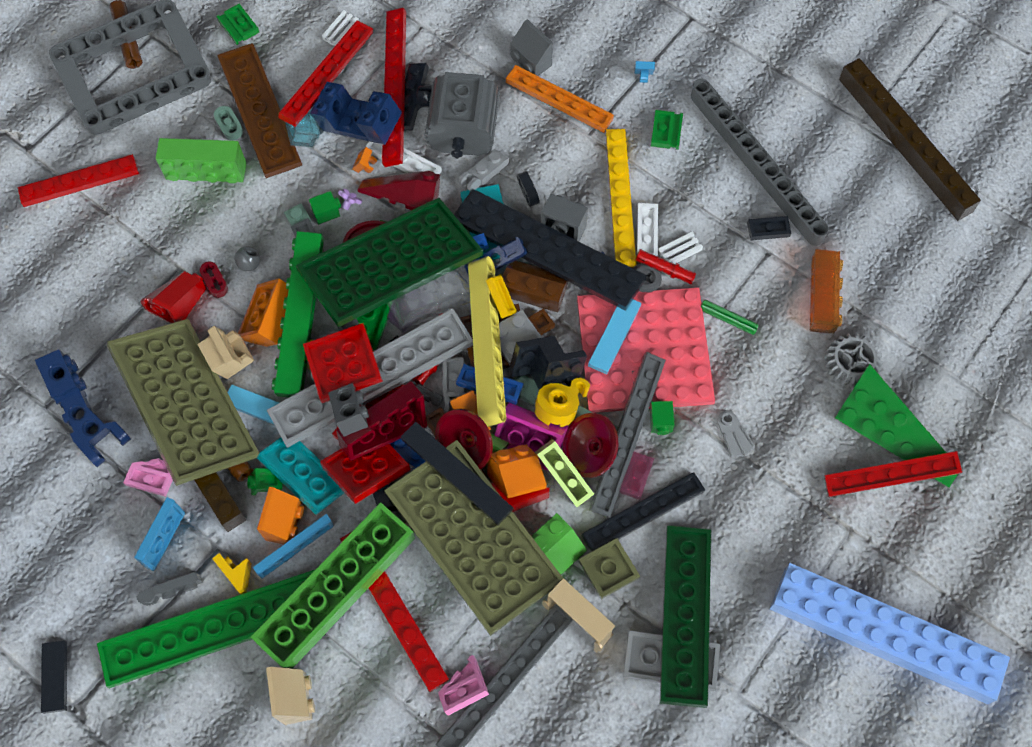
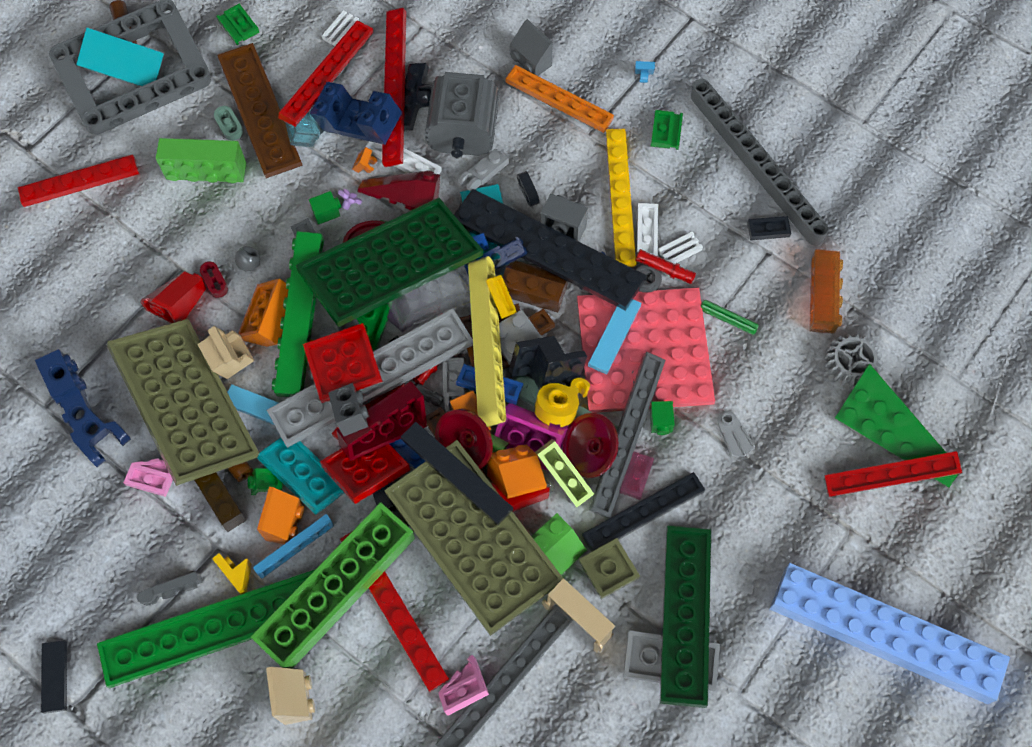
dark azure tile [134,497,185,572] -> none
sand green plate [284,203,312,226] -> none
dark brown brick [839,58,981,221] -> none
none -> teal tile [76,27,164,86]

